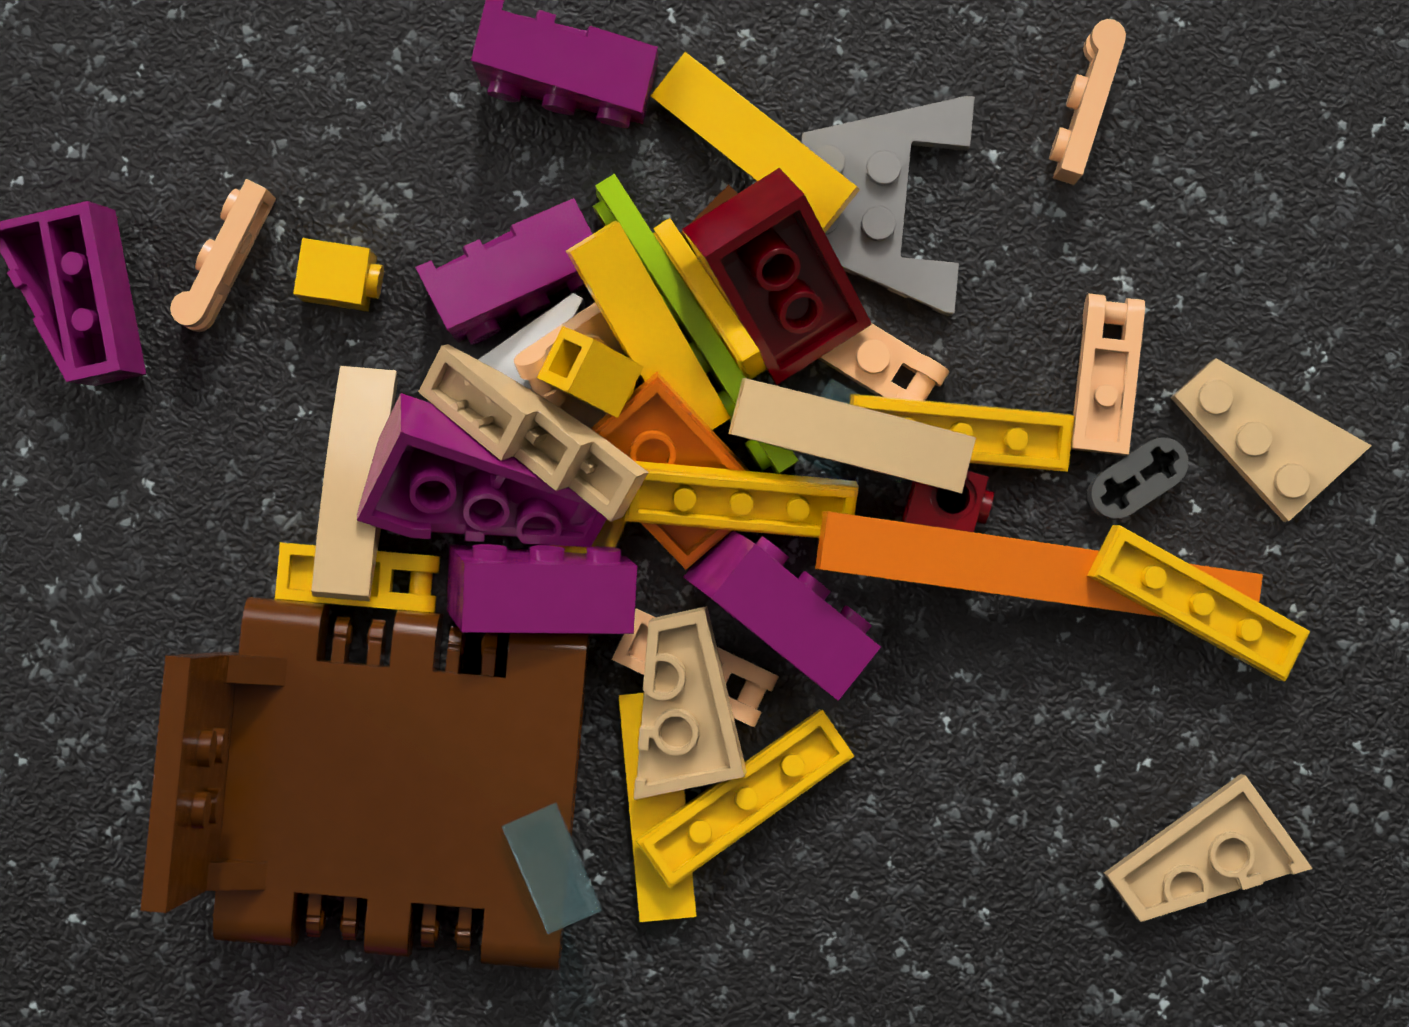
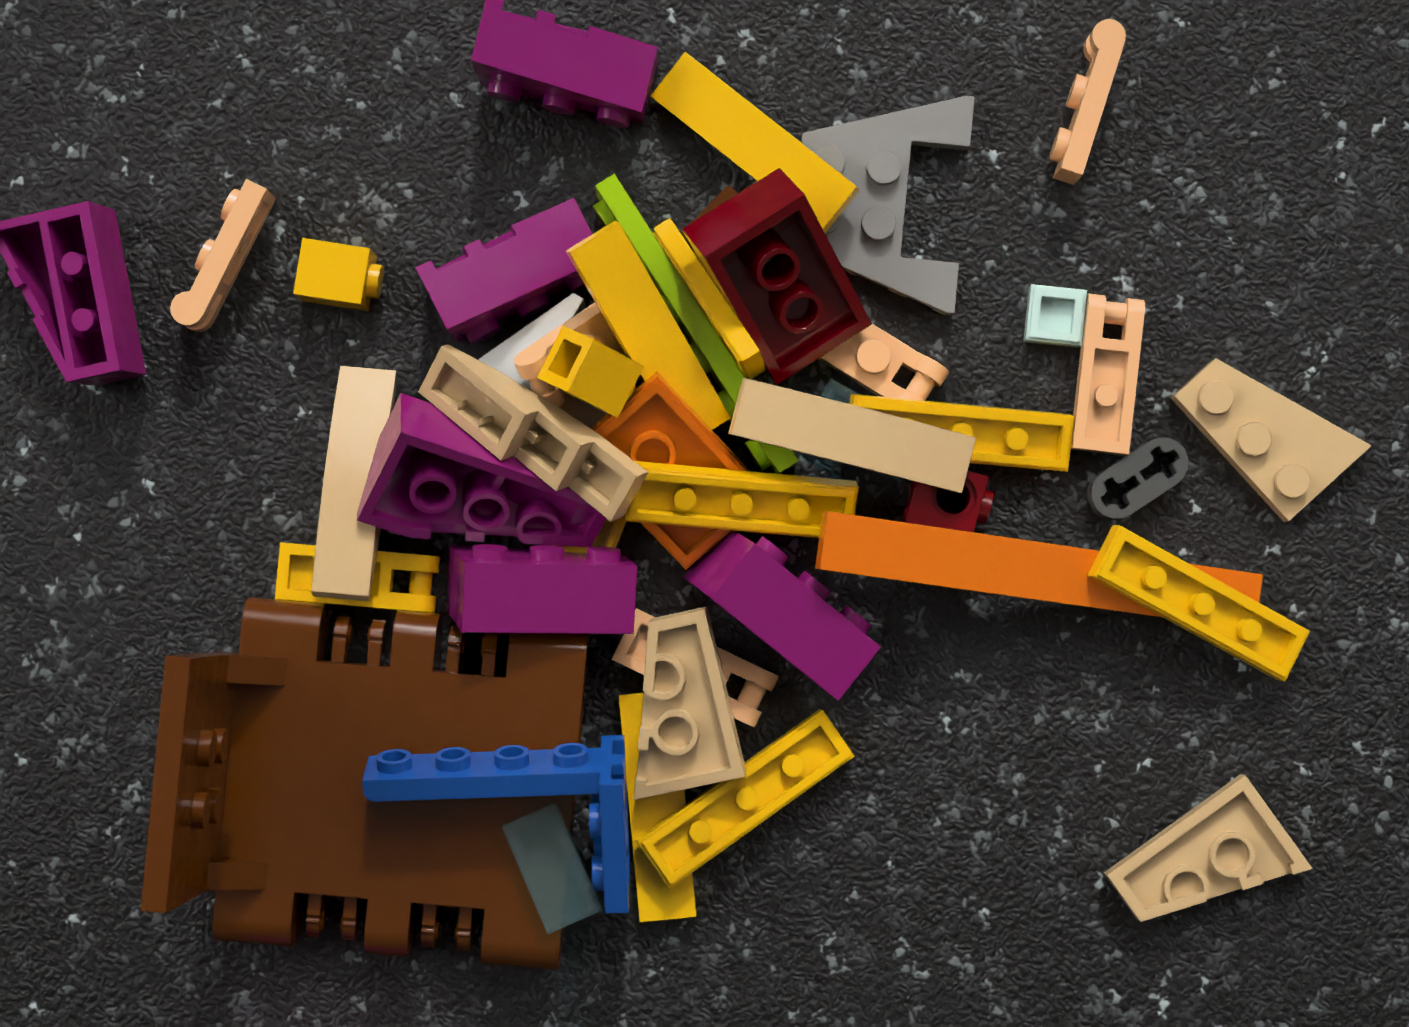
none -> blue bracket [362,735,630,913]
none -> light aqua tile [1023,284,1087,348]

